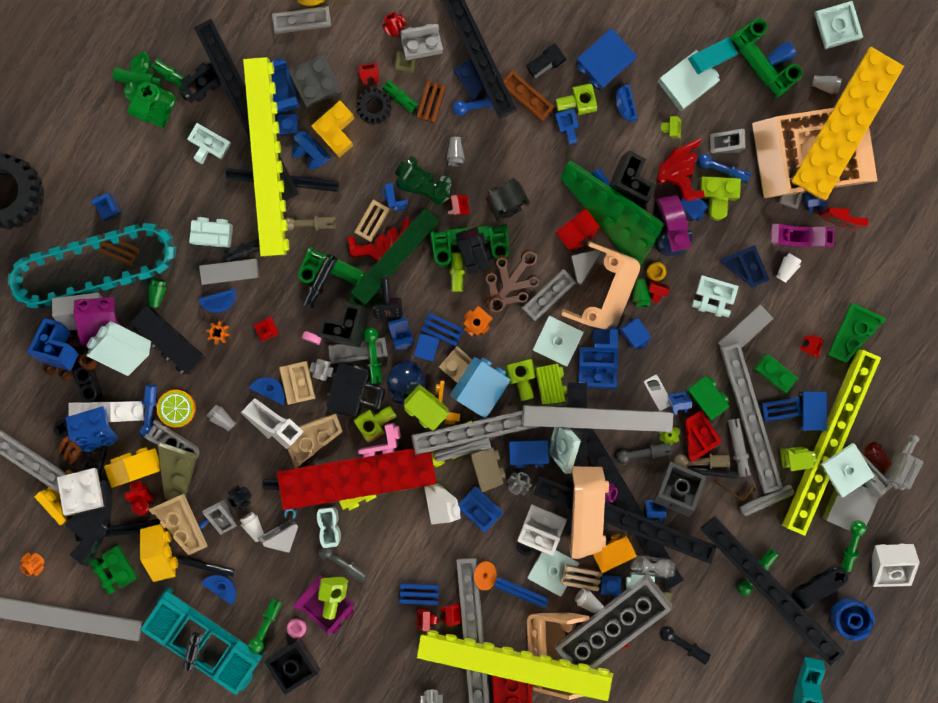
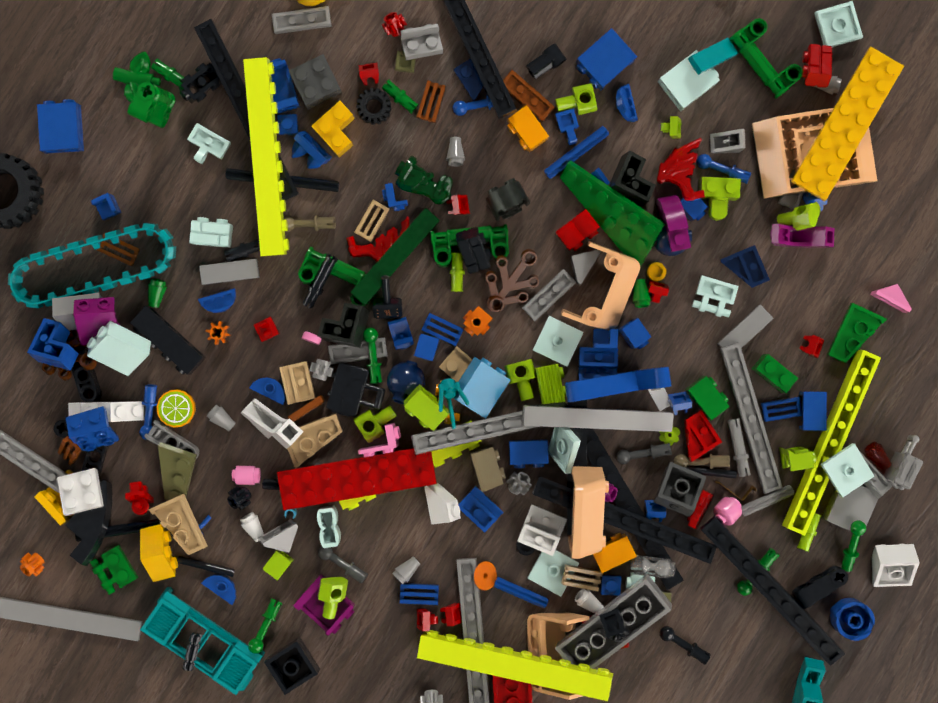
yellow brick [104,447,161,488] -> none
light grey slope [202,500,237,535] -> none
bright pink tile [287,618,307,638] -> none
light grey axle [434,438,491,462] -> none
blue cone [766,41,797,67] -> none
white cone [776,253,802,283] -> none
red slope [819,208,868,230] -> none
none -> blue brick [37,99,84,154]
none -> bright pink brick [232,466,261,485]
none -> lime panel [263,550,294,581]
none -> dark orange tile [288,395,325,422]
none -> light grey cone [392,556,421,585]
none -> teal plant [438,378,470,429]
none -> light orange brick [507,105,549,153]
none -> blue axle [544,126,609,179]
none -> blue beam [565,367,672,402]
none -> black bracket [599,608,630,642]
none -> red wing [687,490,714,529]
none -> bright pink head [713,497,742,526]
none -> lime piece [777,202,820,231]
none -> lime pin [797,513,821,552]
none -> red brick [802,44,832,88]
none -> bright pink slope [870,284,911,313]

